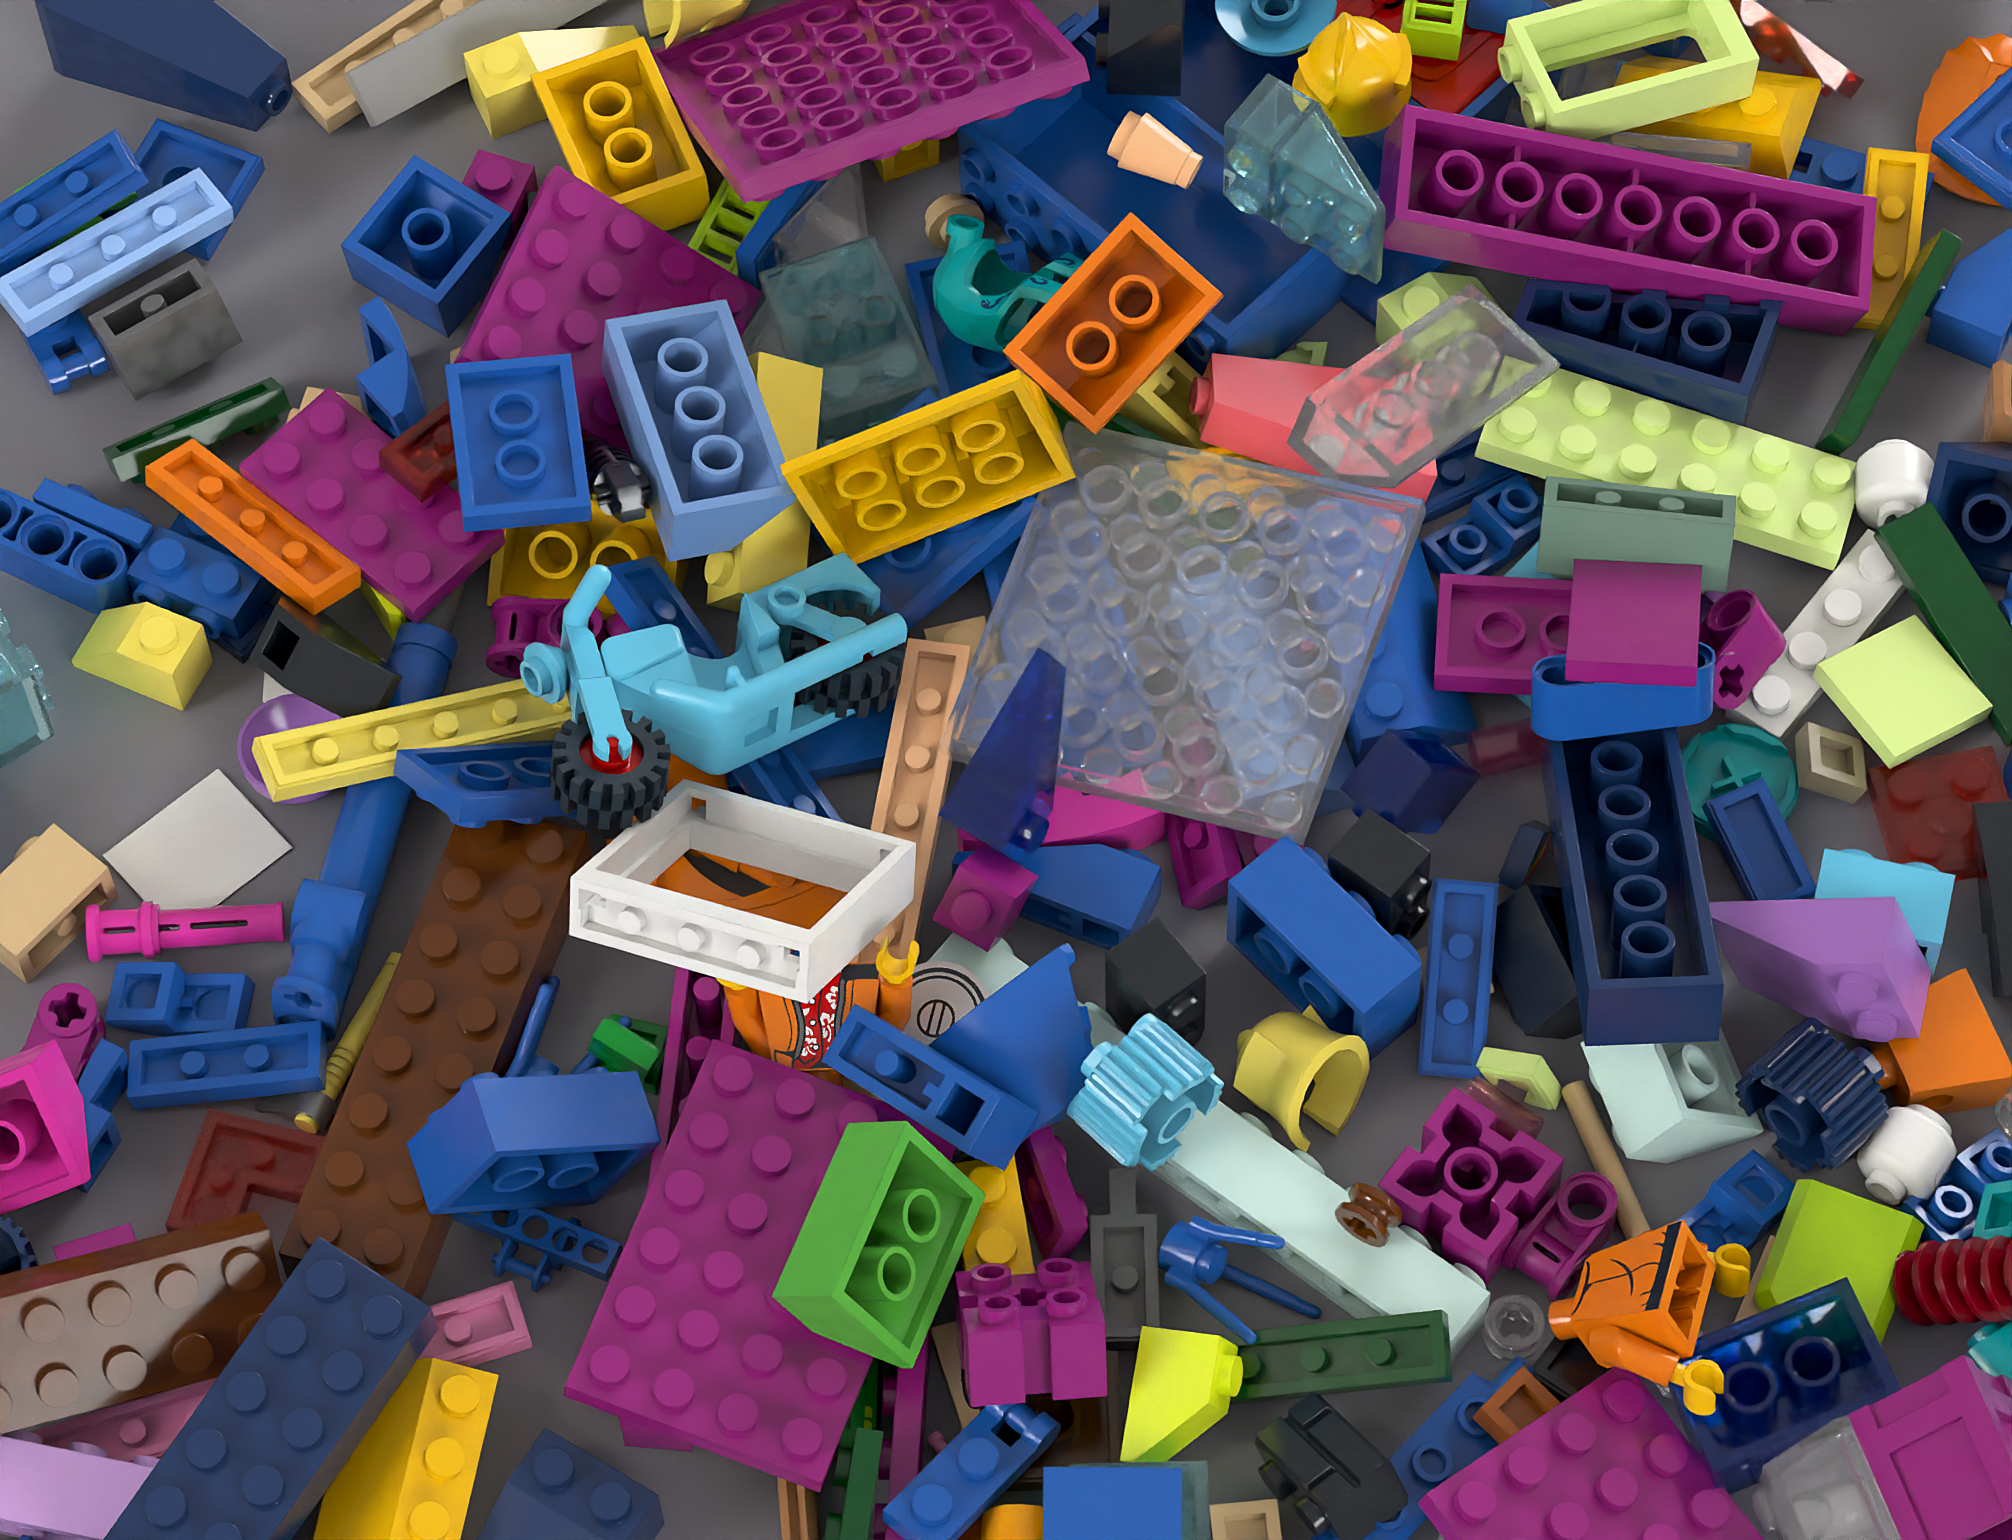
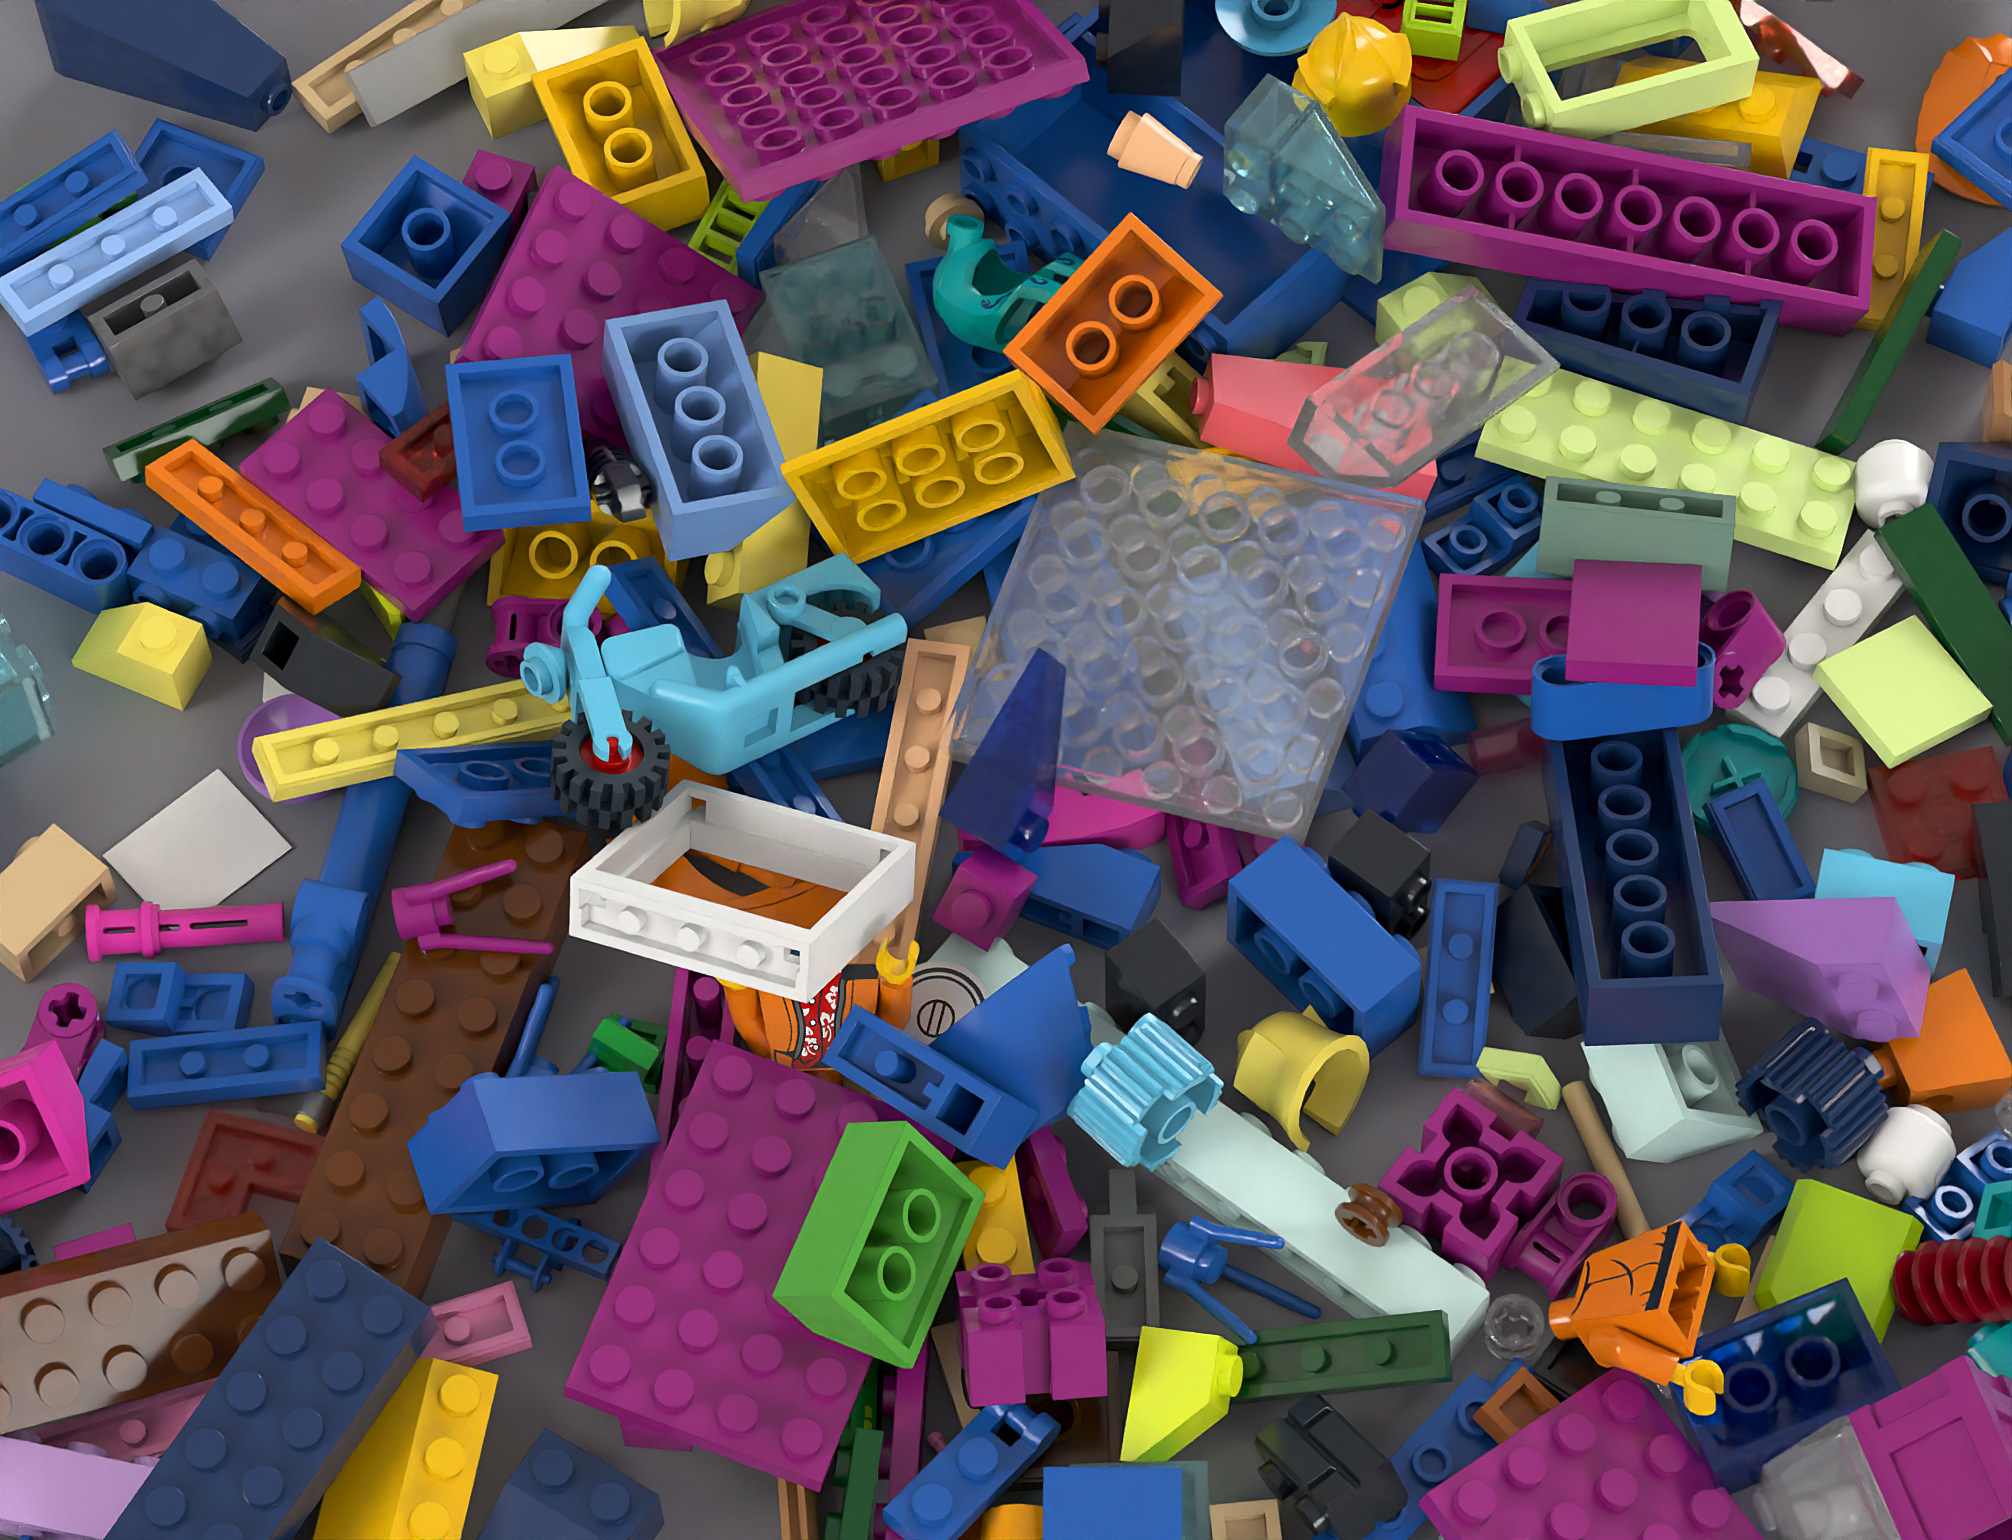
none -> magenta plant [391,859,554,954]

